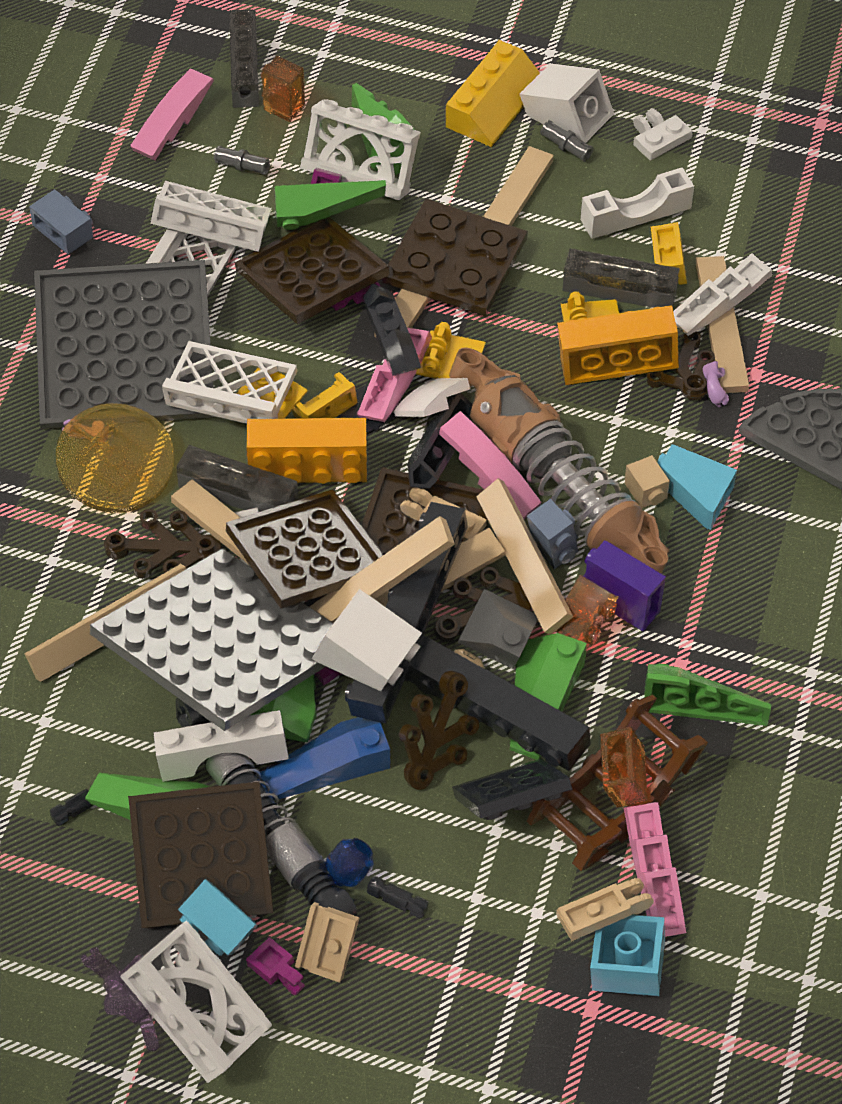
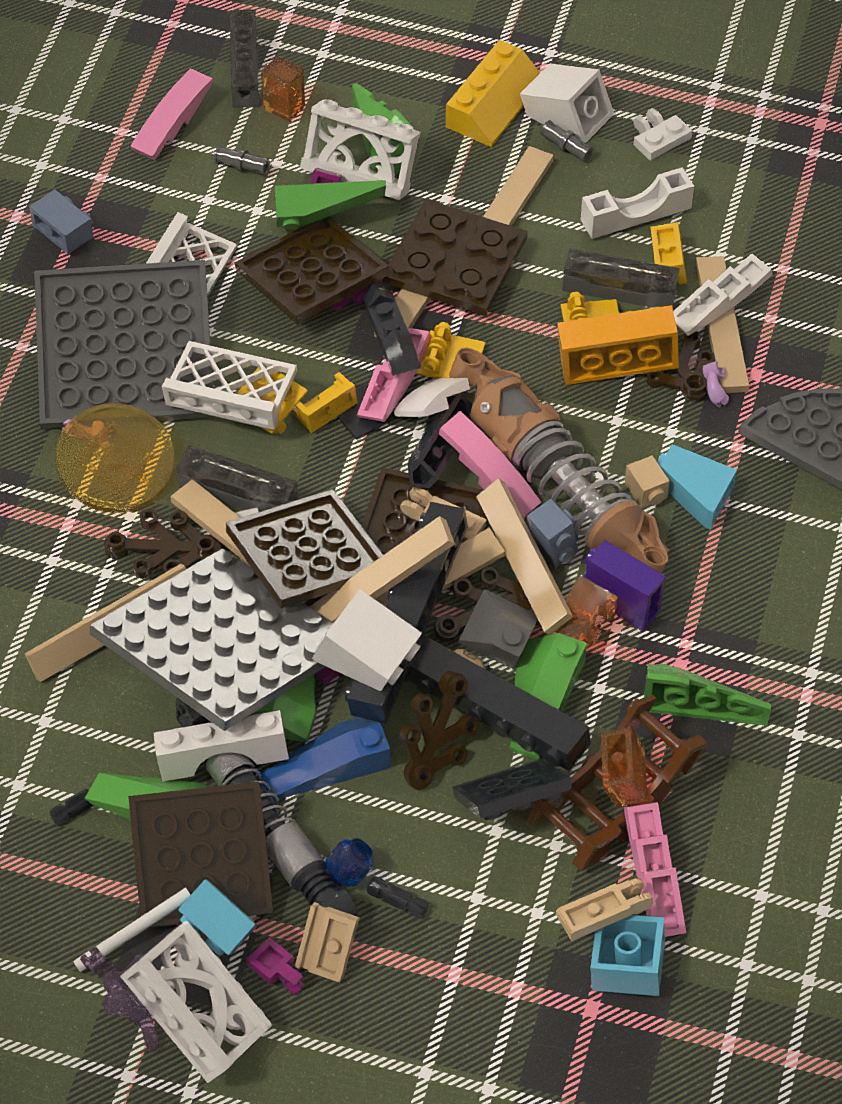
white fence [150,181,272,252] -> none
light orange brick [247,418,367,484] -> none
none -> white piece [73,887,190,972]

